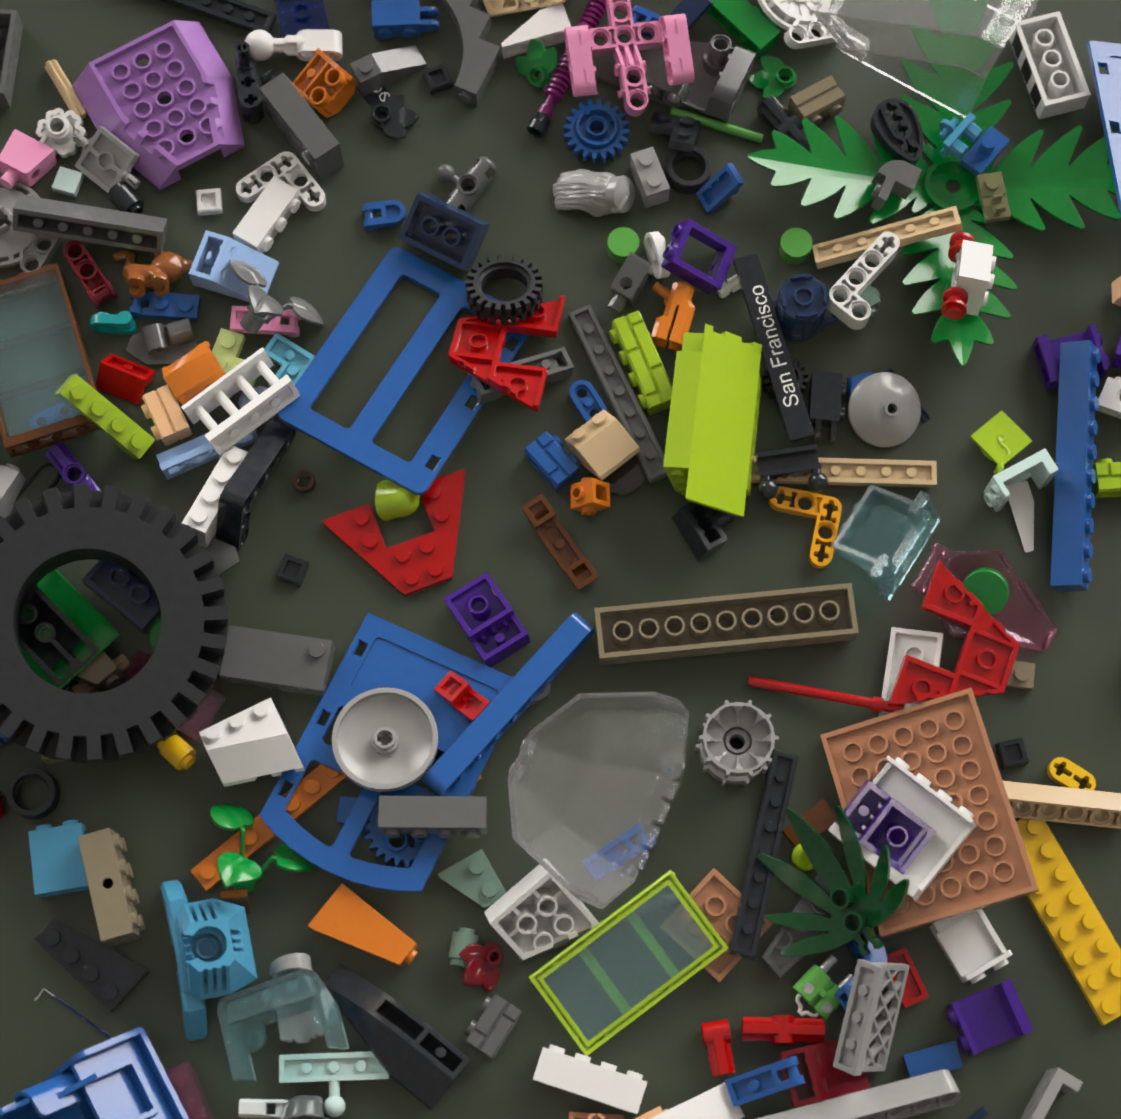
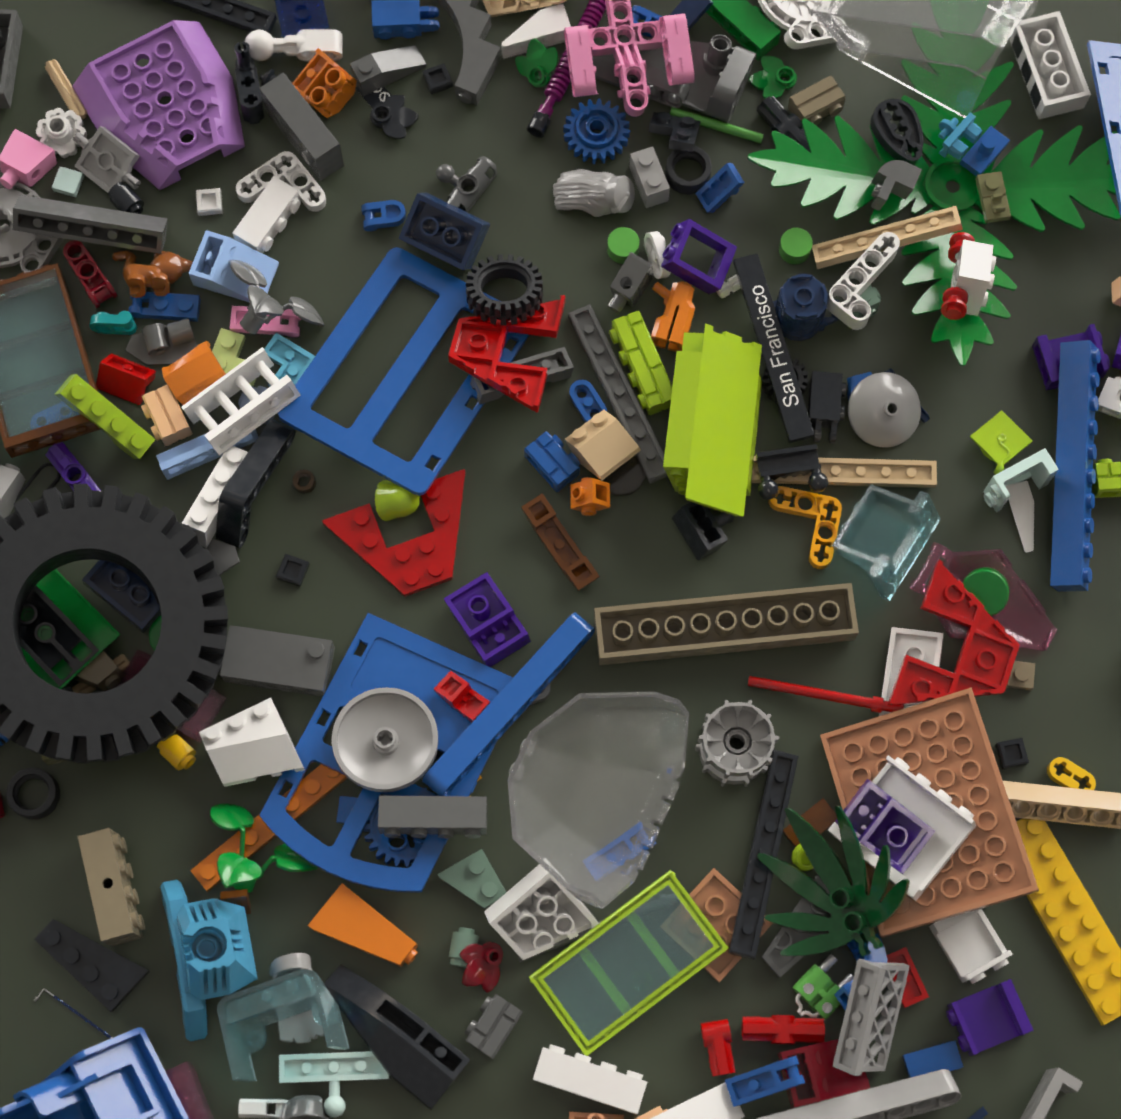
dark azure panel [28,820,89,898] -> none

